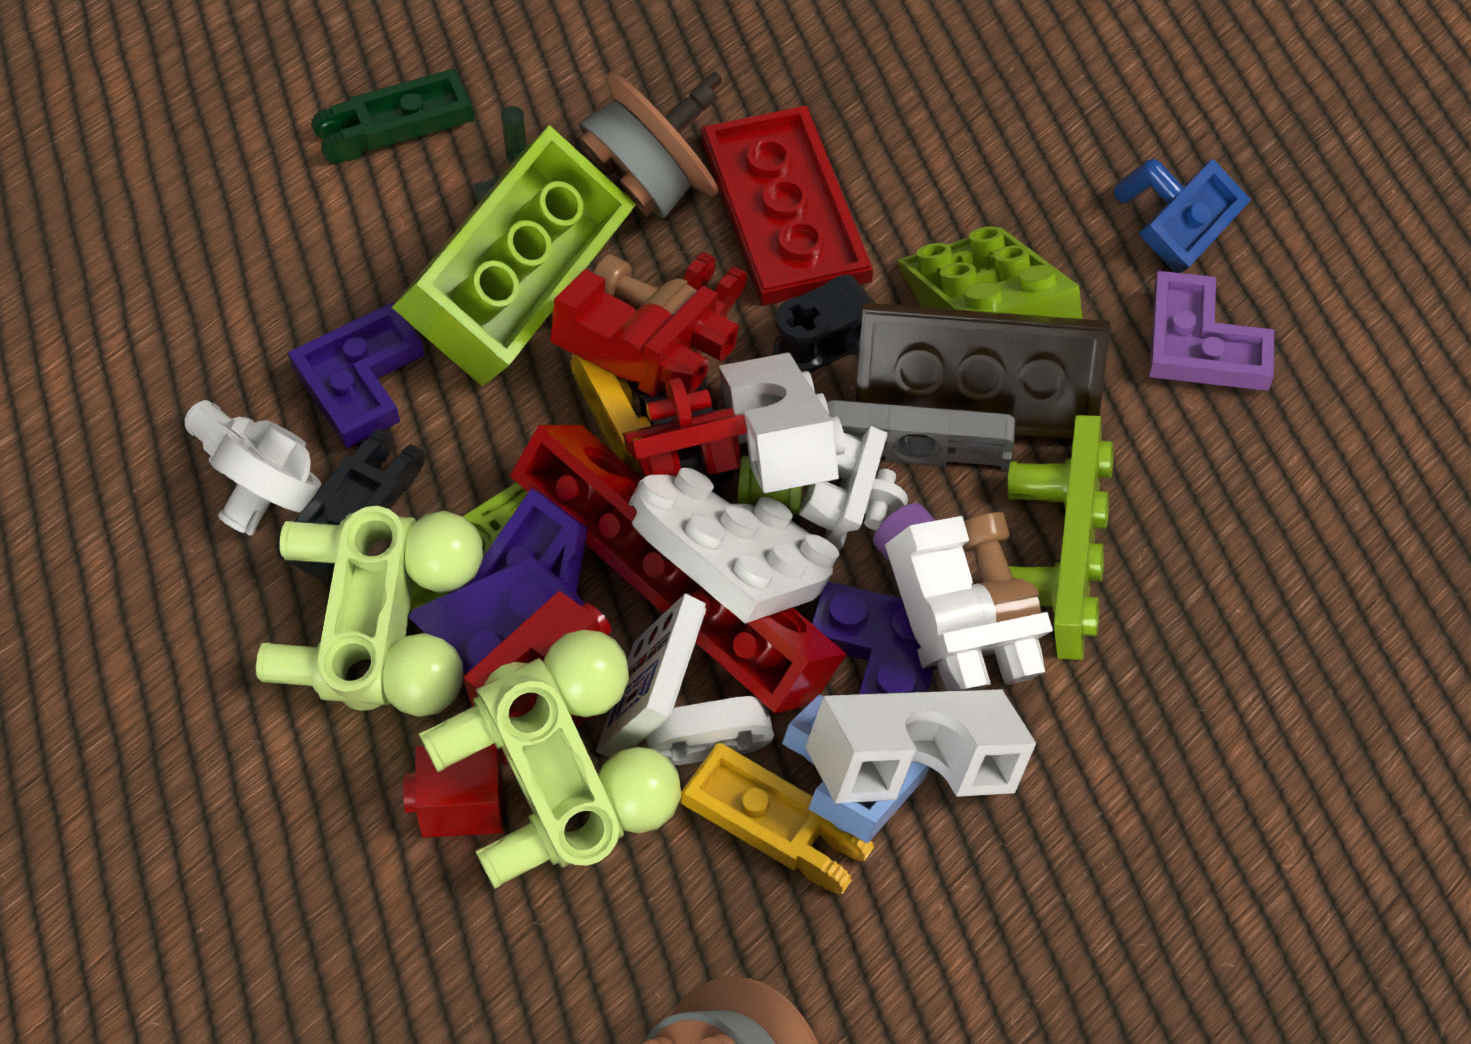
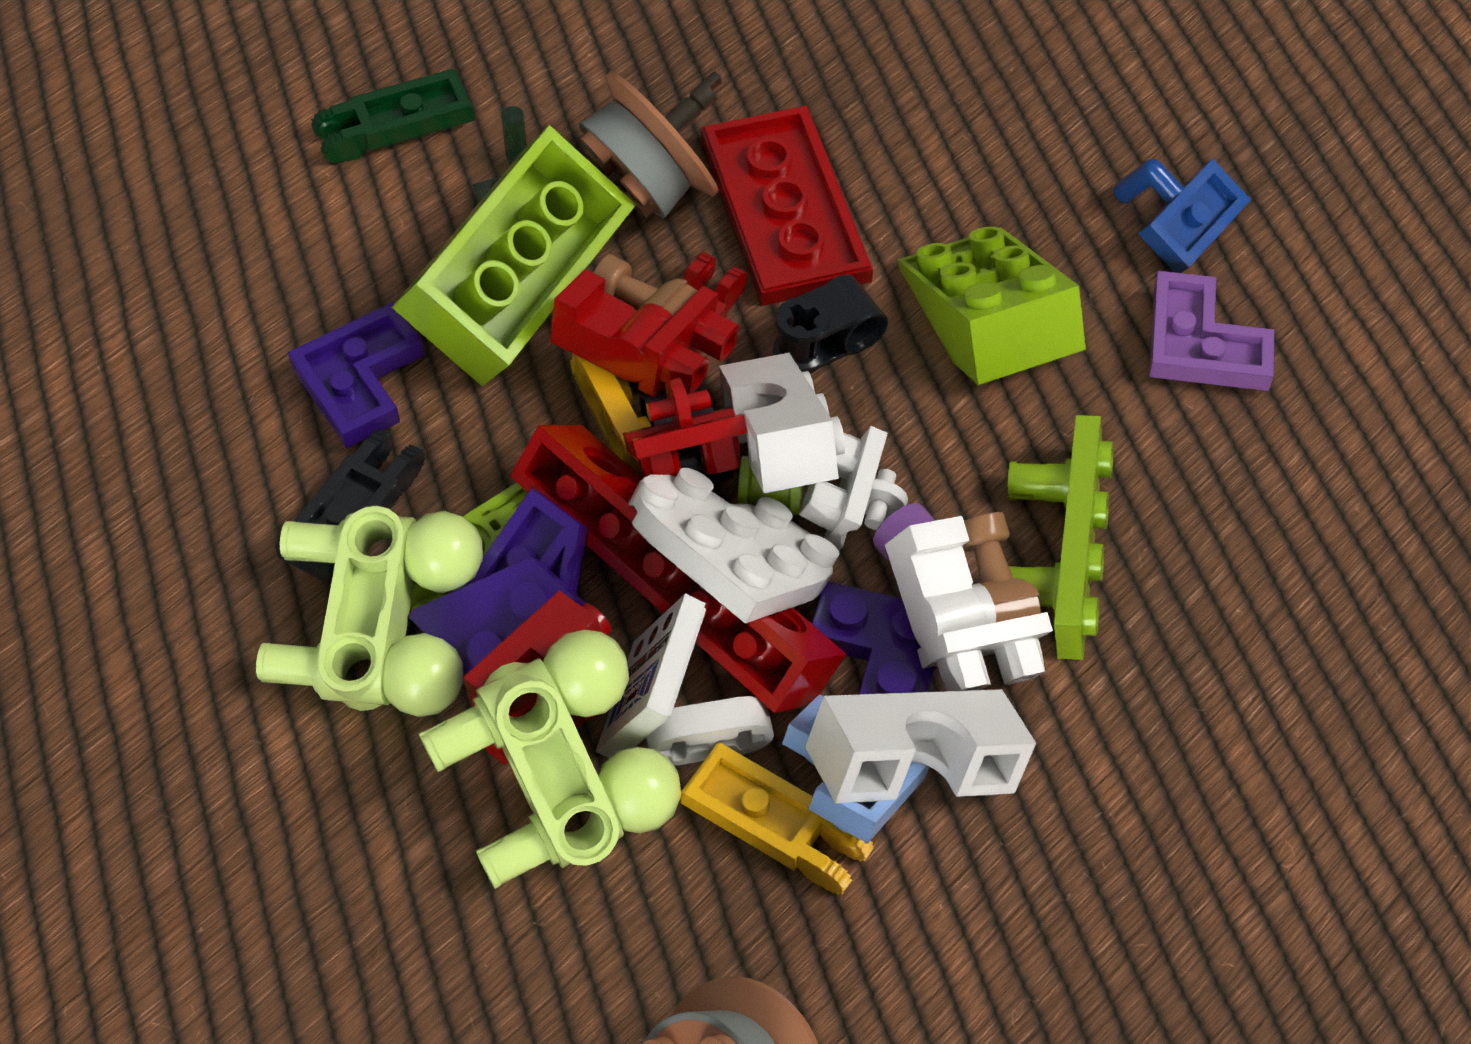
white pin [185,400,321,536] -> none
red brick [403,744,503,838] -> none
light grey piece [827,400,1015,471] -> none
dark brown tile [855,303,1110,441] -> none

